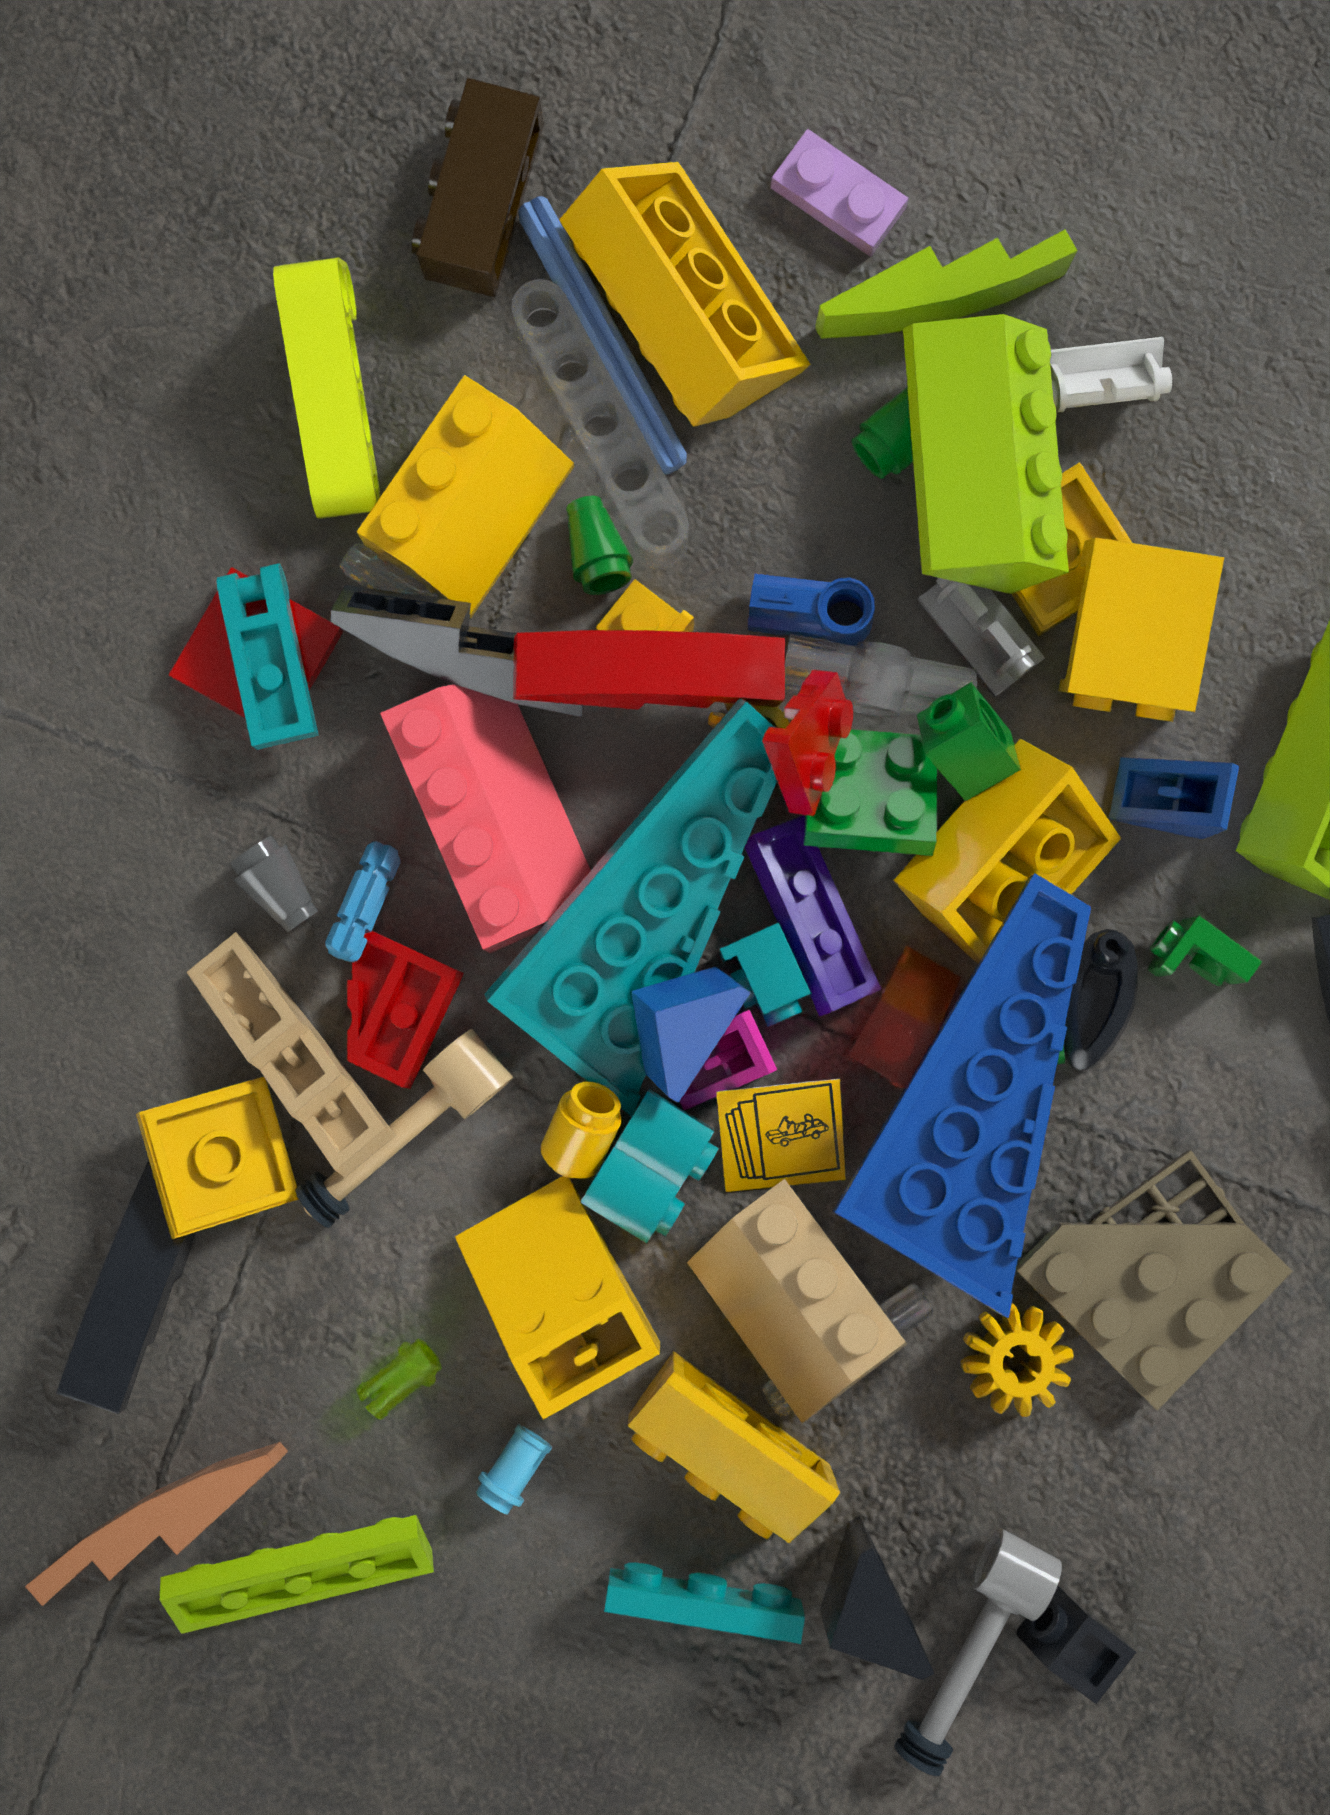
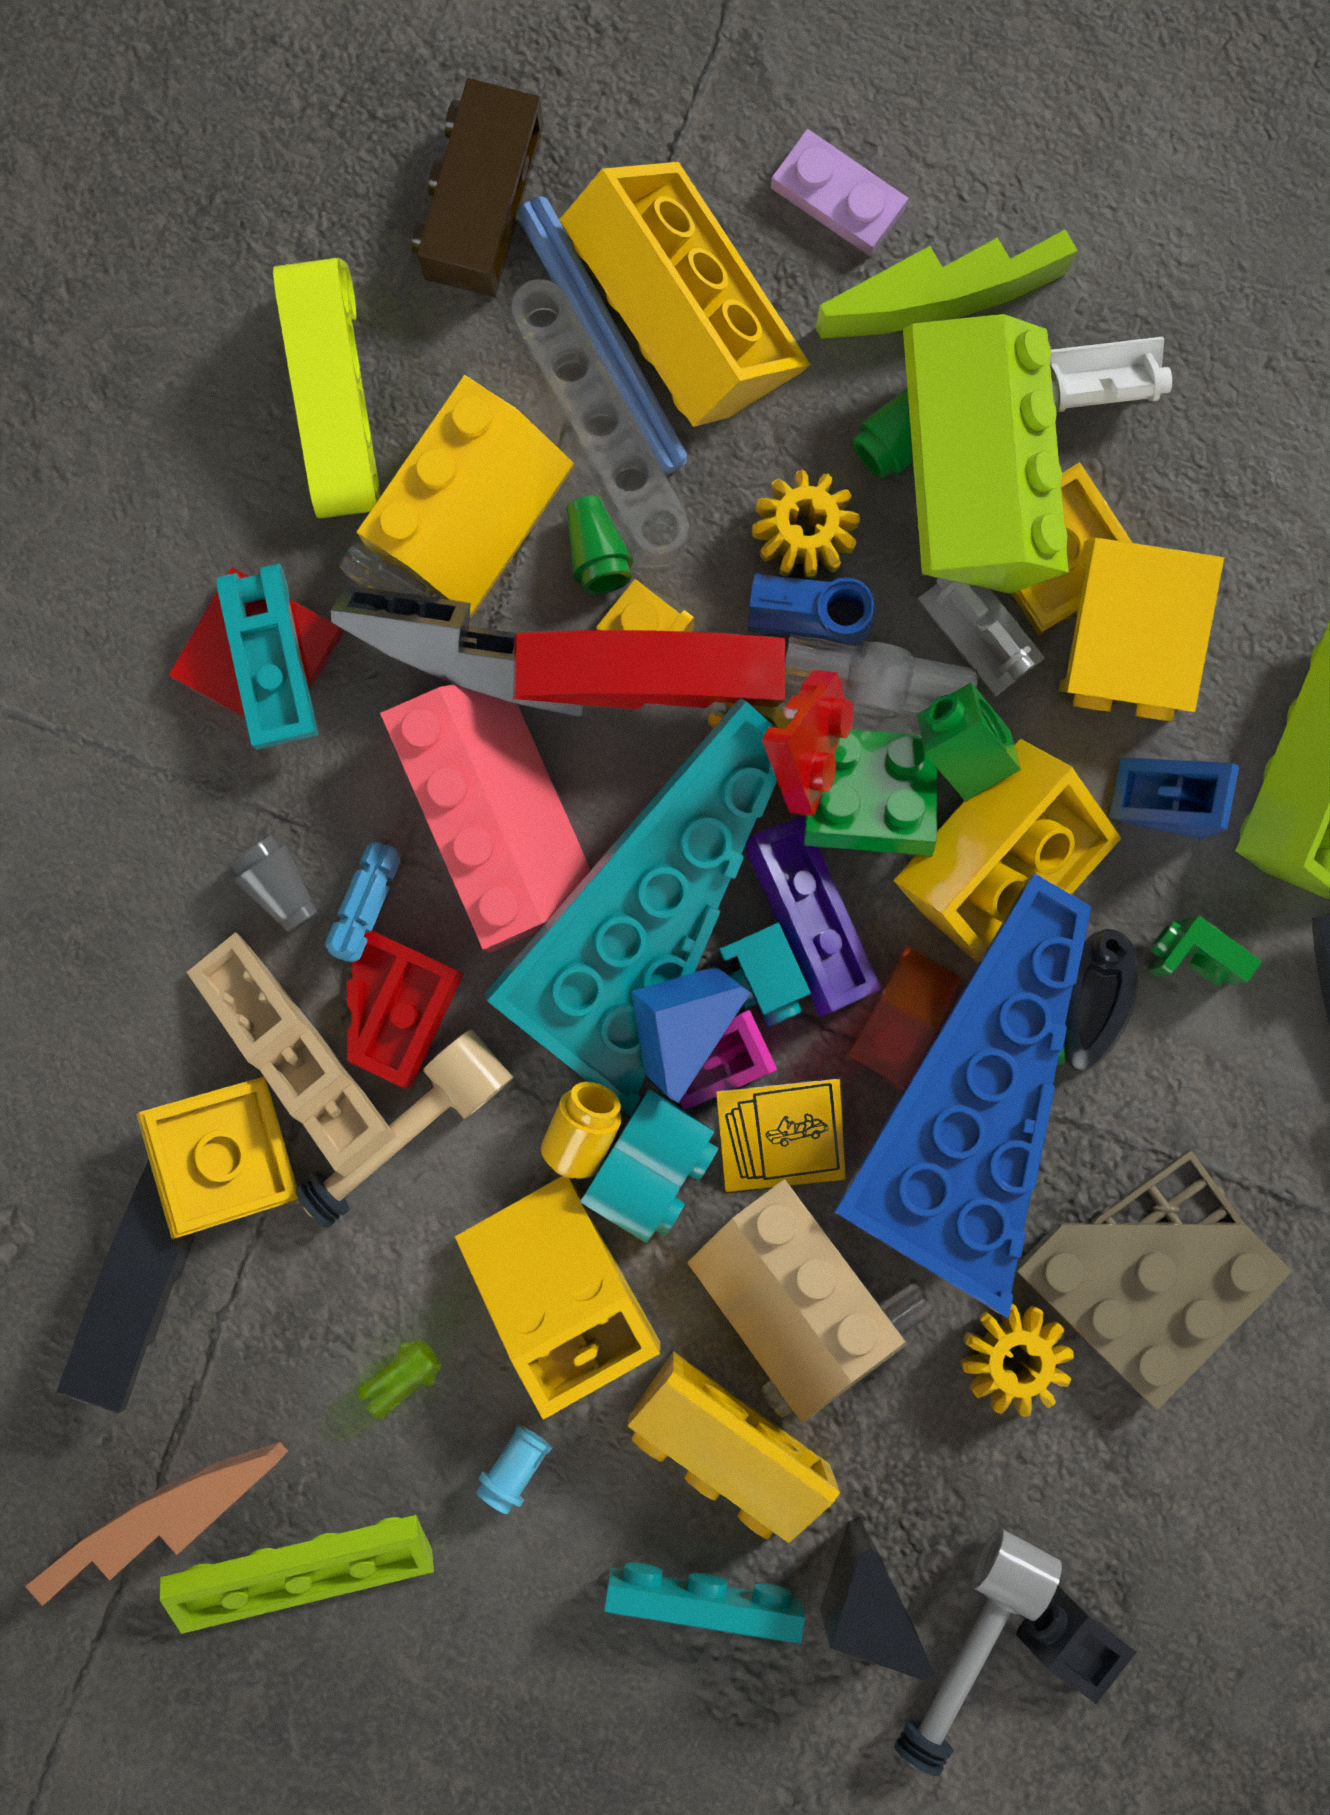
none -> yellow gear [752,469,860,580]

